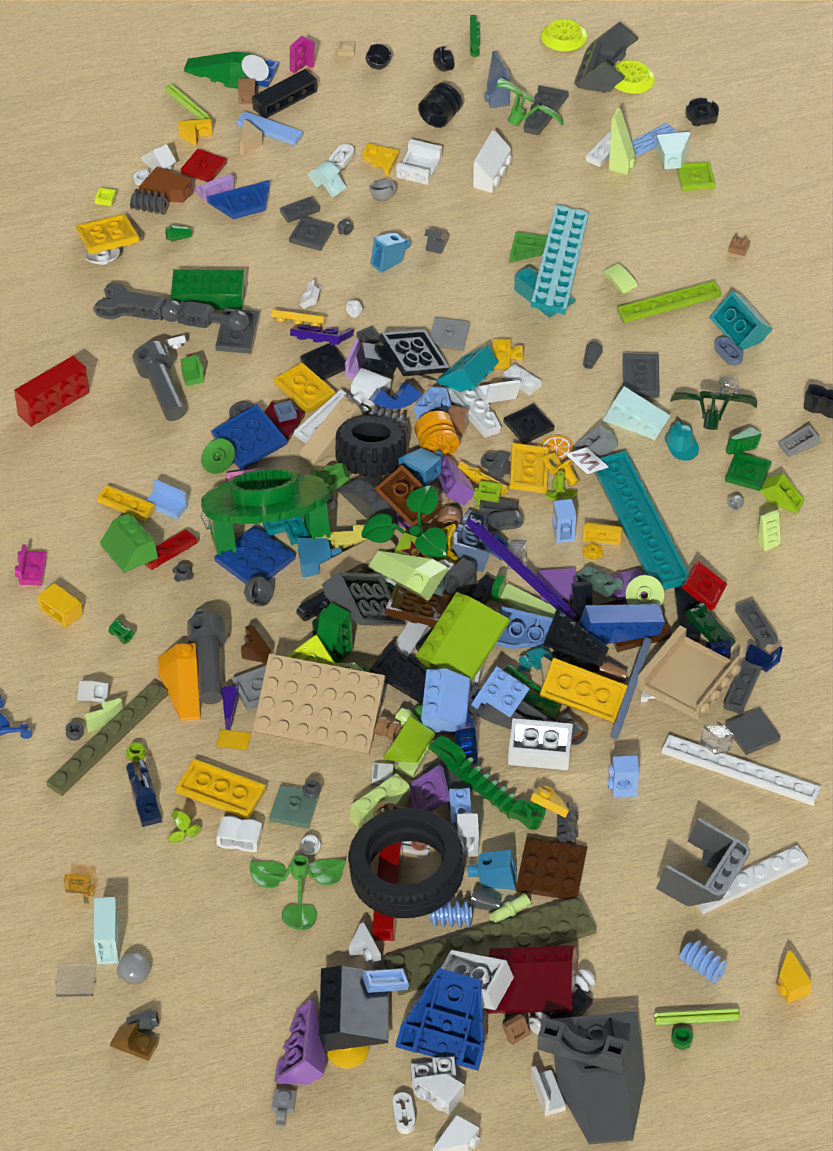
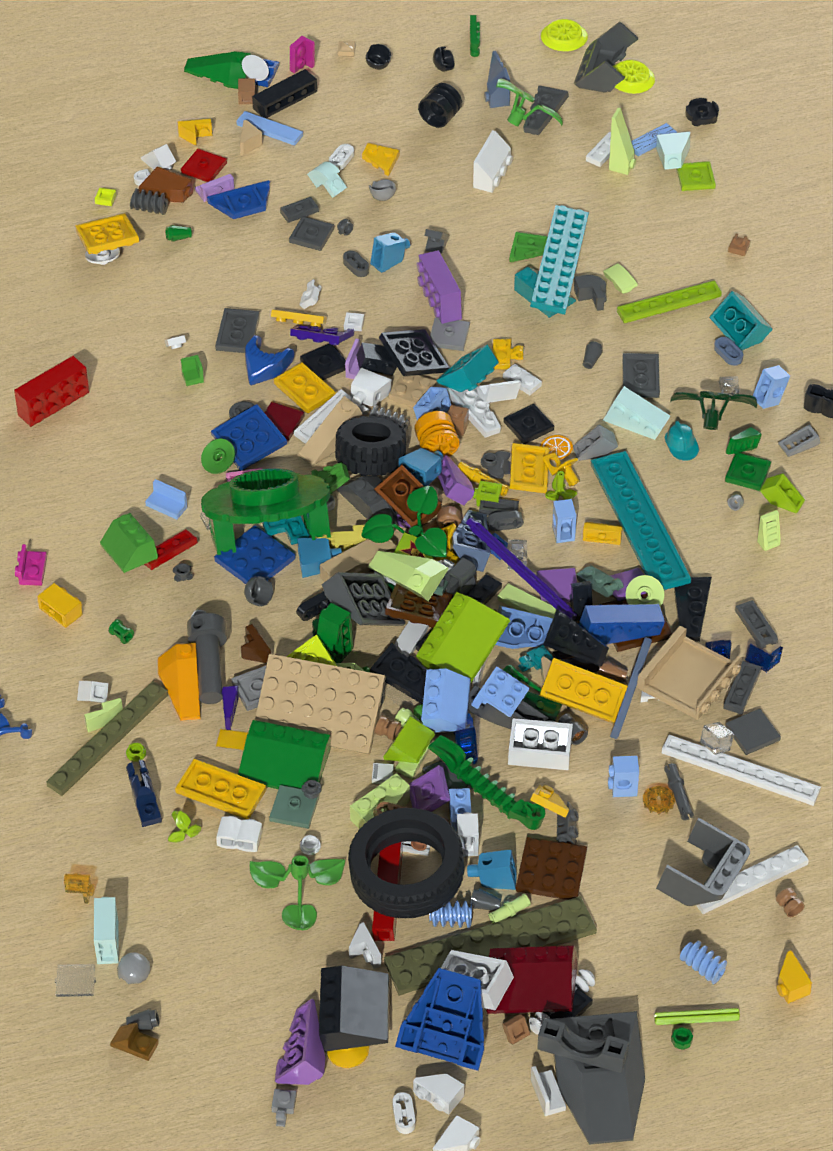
dark grey bush [66,721,84,741] -> none
dark grey piece [93,283,249,333] -> none
yellow plate [97,485,155,522] -> none
dark grey piece [132,341,186,421] -> none
lime axle [166,84,210,120] -> none
green brick [171,269,245,310] -> none
sand blue plate [274,401,297,422] -> none
white plate [346,300,362,318] -> none
dark grey tile [356,326,381,344] -> none
light blue tile [362,968,409,993] -> none
blue brick [368,382,423,409] -> none
white panel [396,139,442,185] -> none
white slope [411,1057,456,1087] -> none
green tile [491,574,505,602] -> none
white sticker [566,447,608,474] -> none
yellow plant [583,543,604,560] -> none
red plate [681,561,727,611] -> none
dark green plate [686,602,736,654] -> none
none -> green slope [238,720,331,789]
none -> blue animal [245,335,294,386]
none -> dark grey beam [343,251,369,277]
none -> white plate [344,312,364,331]
none -> medium lavender brick [417,250,462,324]
none -> dark grey brick [574,275,607,311]
none -> clear yellow gear [642,786,675,815]
none -> dark grey pin [664,763,694,820]
none -> light blue brick [753,365,790,409]
none -> medium nougat wheel [776,888,805,917]

